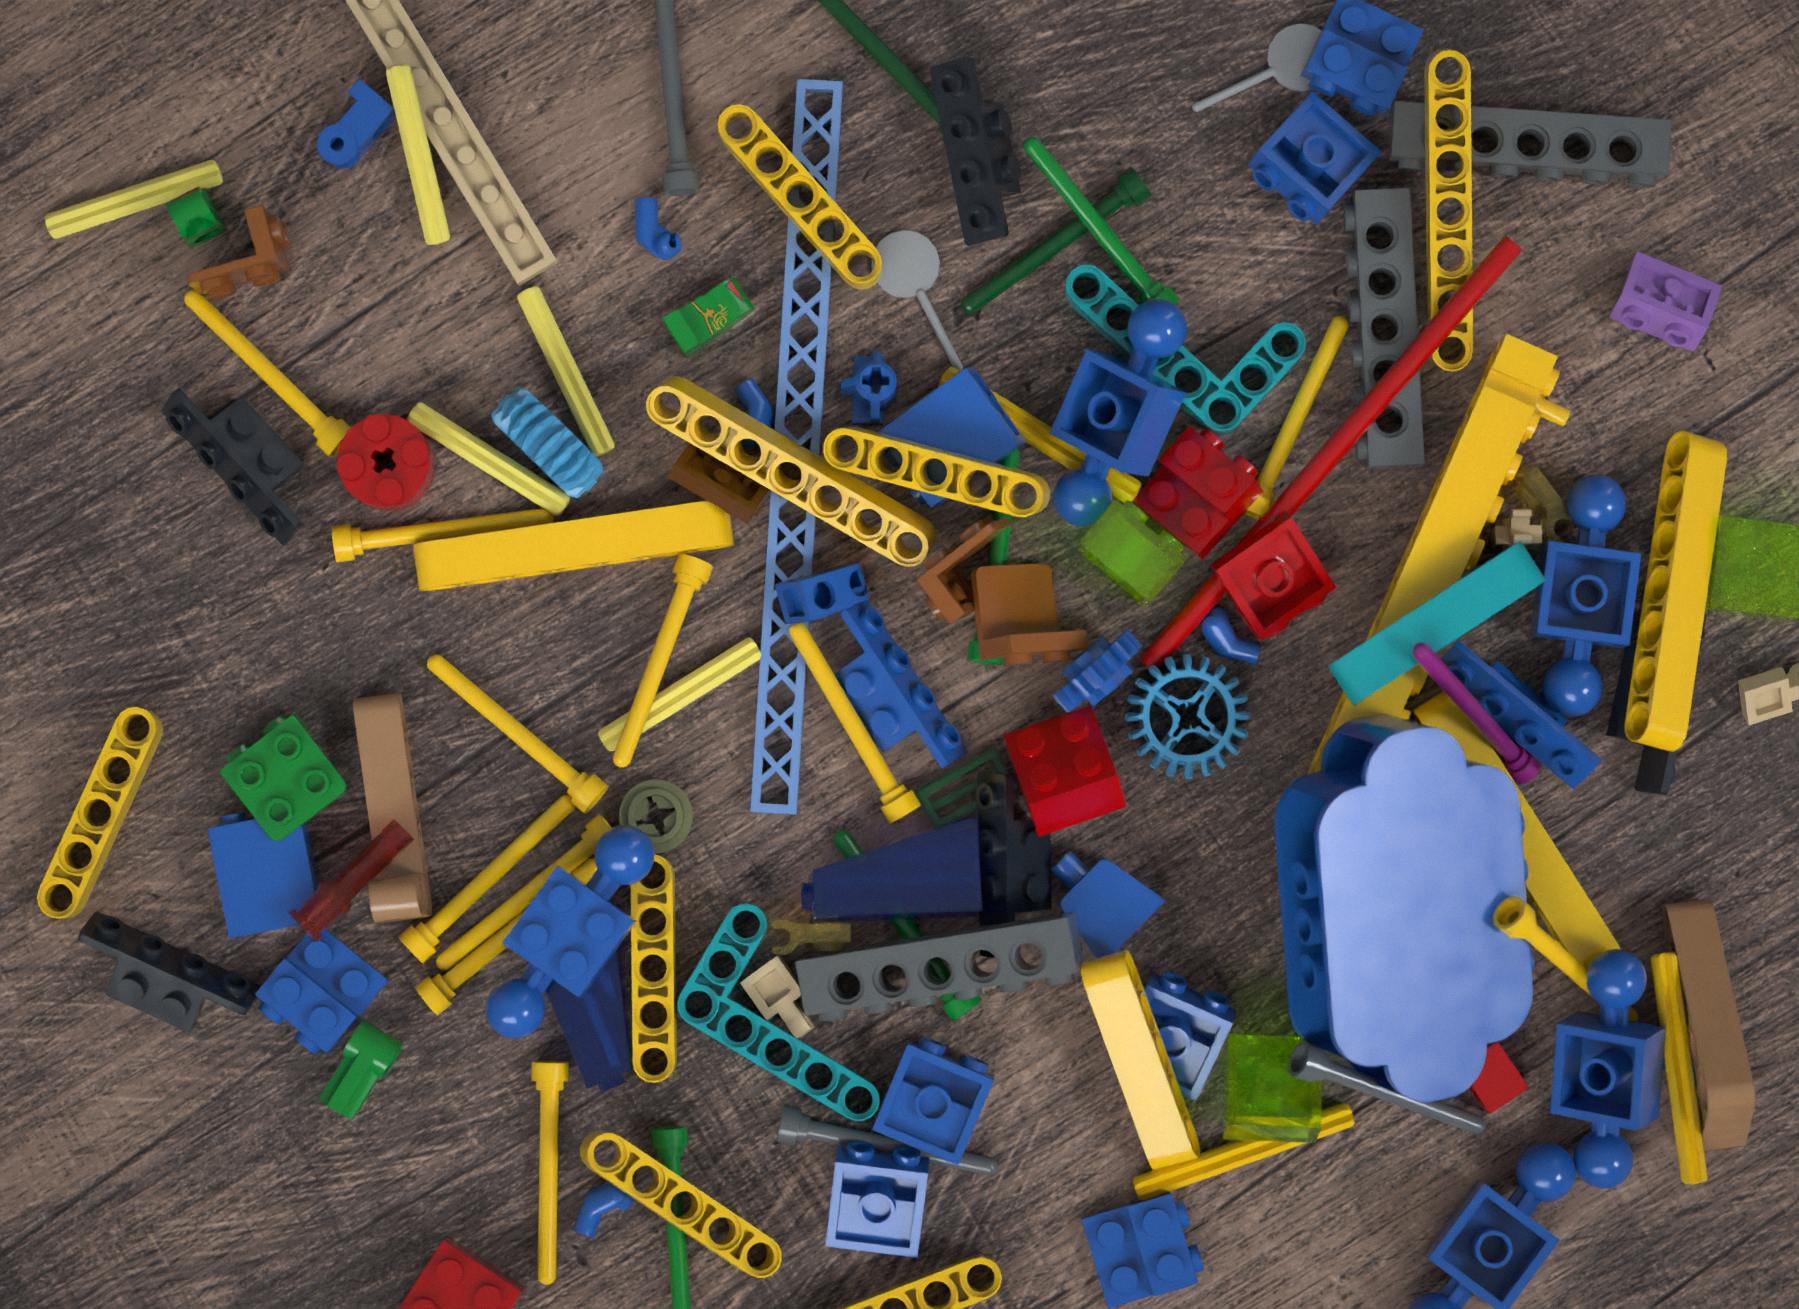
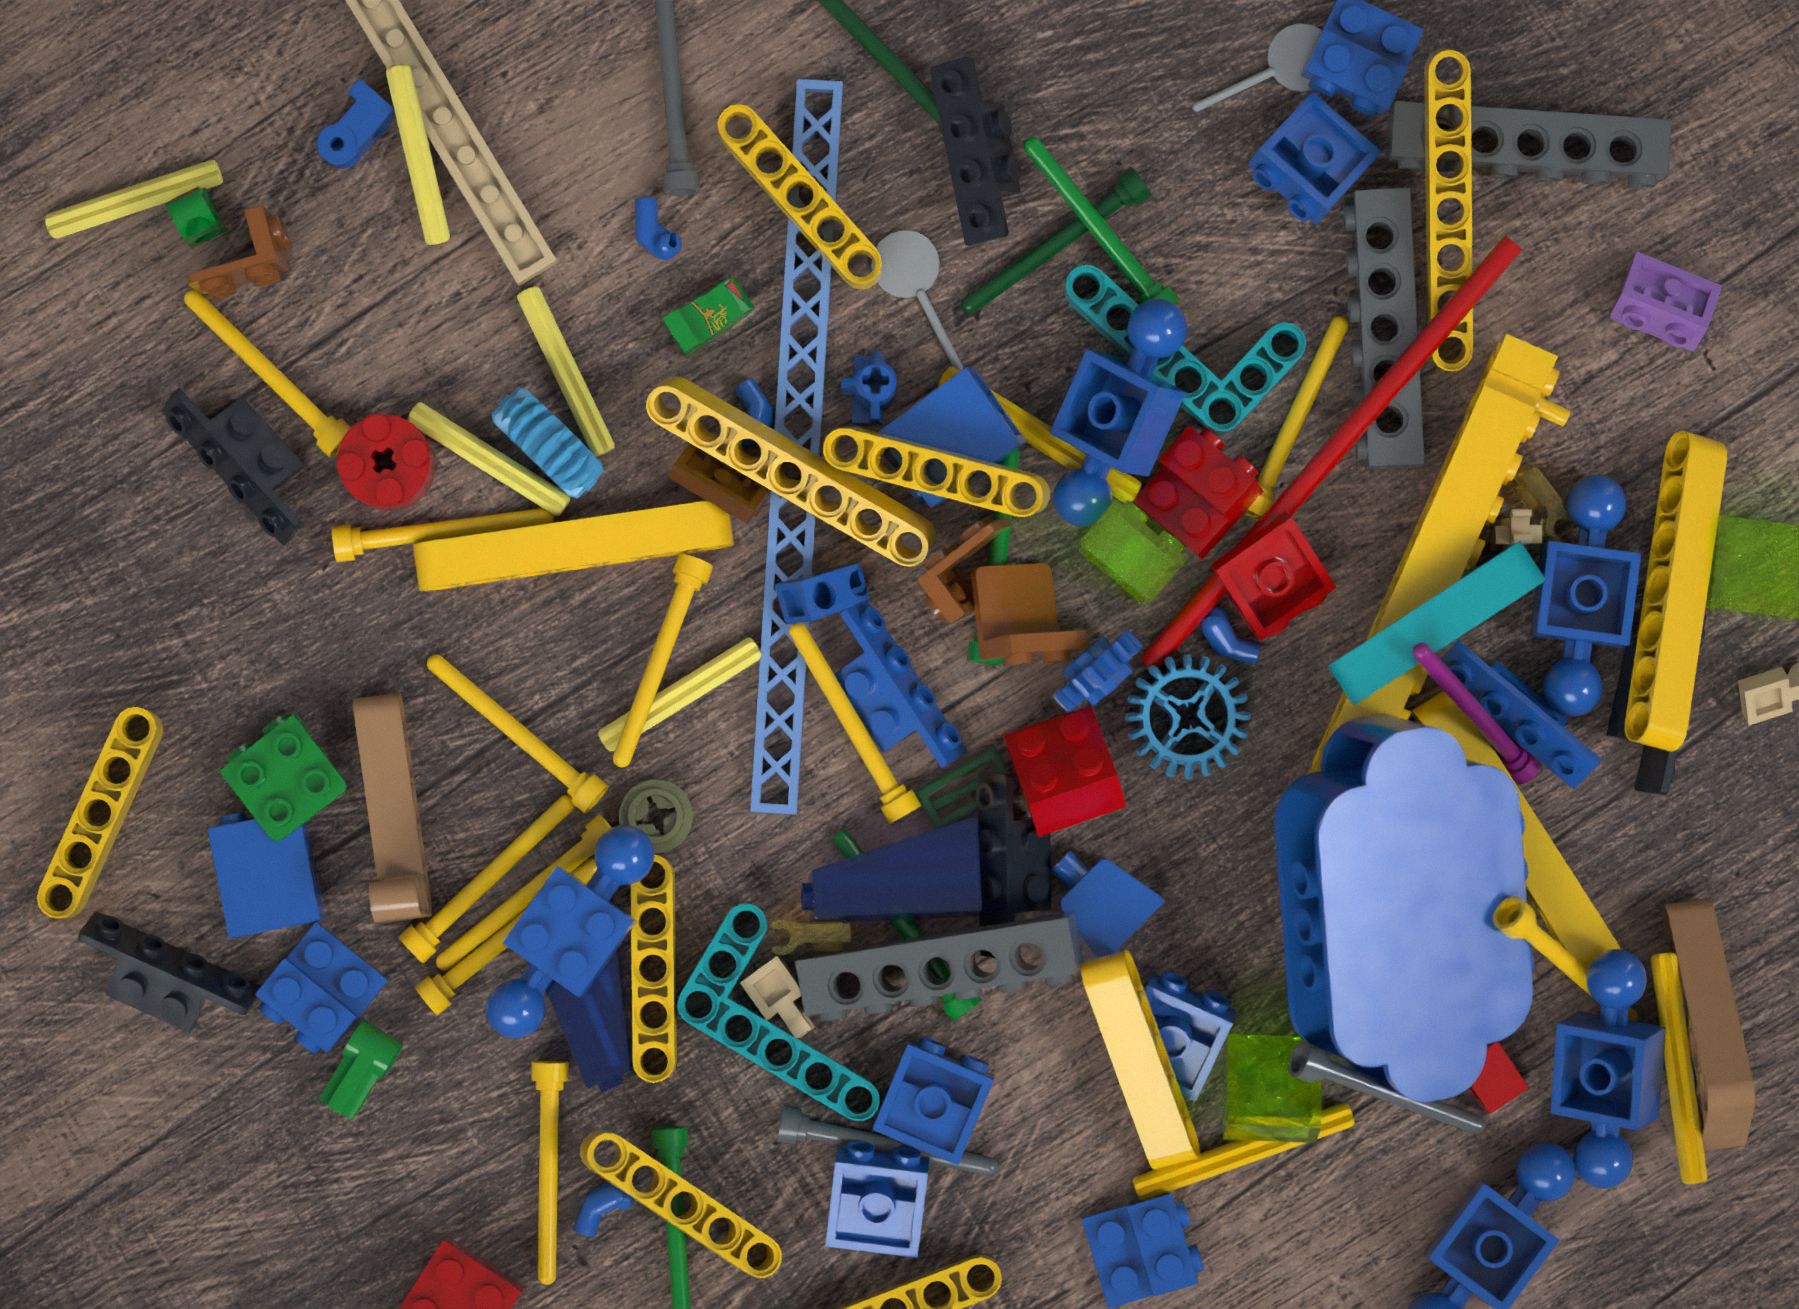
clear red pin [288,819,414,942] -> none

